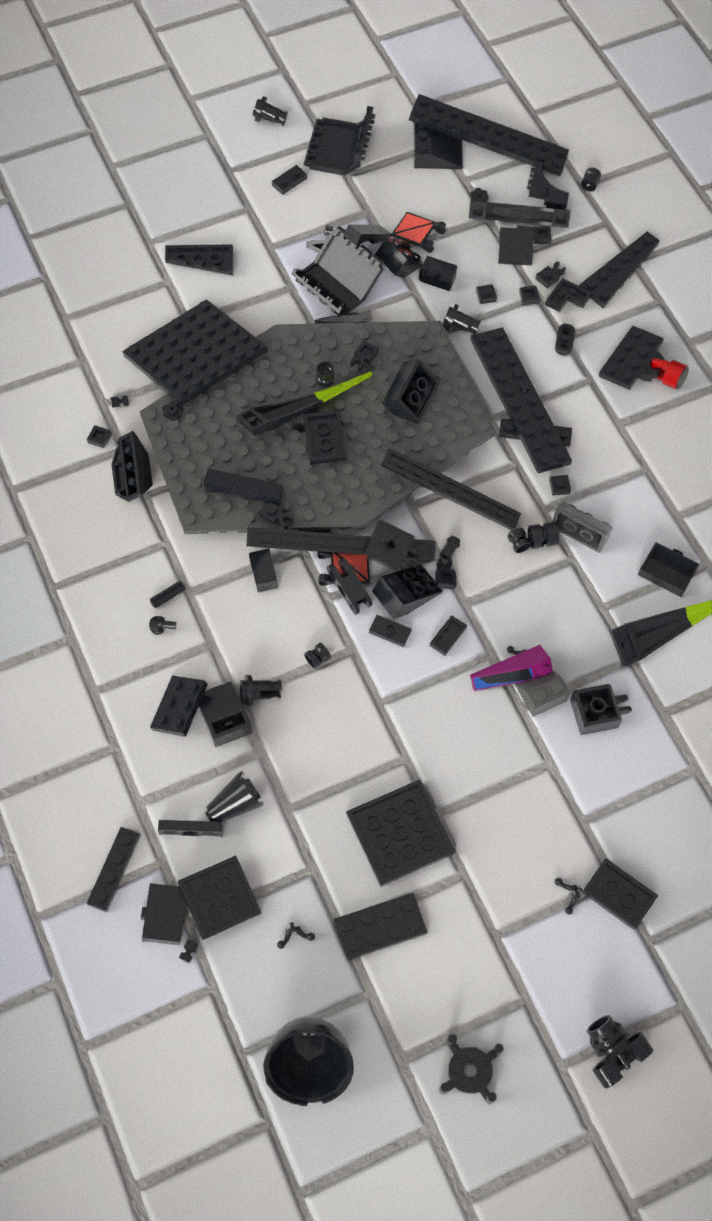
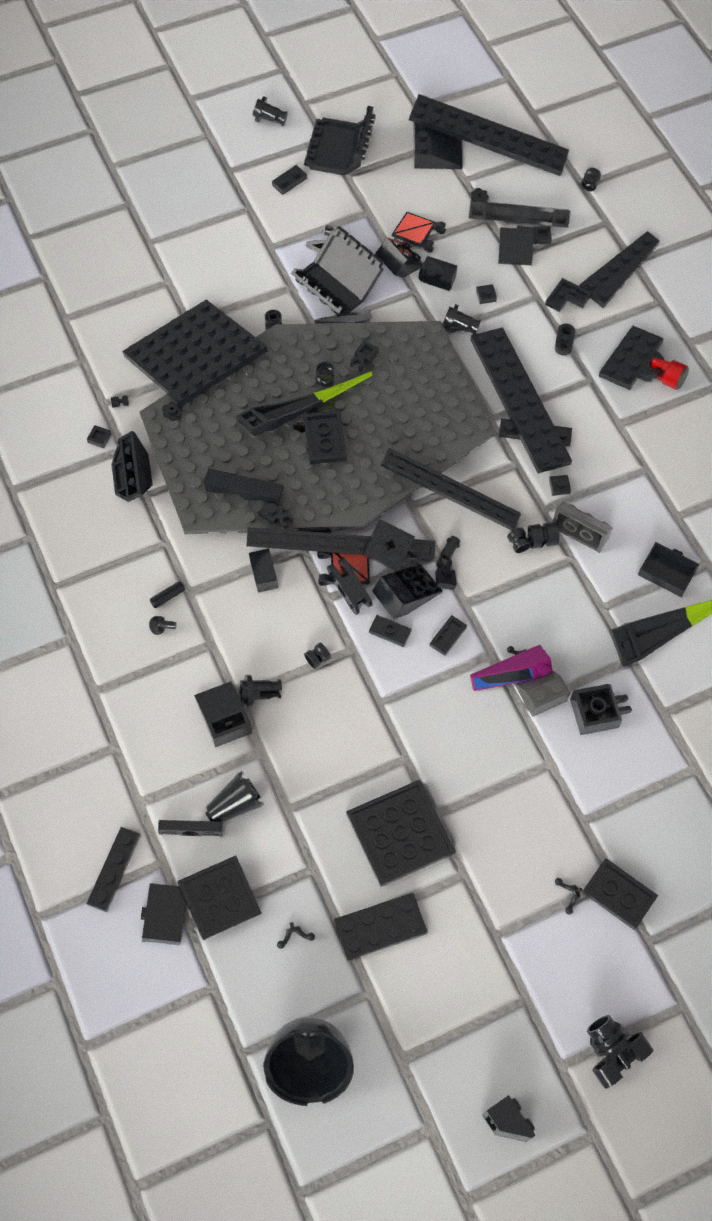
black plate [150,675,208,737] -> none
black wing [165,244,233,275] -> none
black piece [179,939,199,963] -> none
black slope [344,224,392,246] -> none
black slope [382,358,440,424] -> none
black plate [439,1034,504,1104] -> none
black plate [519,286,540,305] -> none
black arch [527,161,569,209] -> none
black plate [535,261,566,289] -> none
none -> black wheel [265,309,282,330]
none -> black slope [482,1095,536,1142]

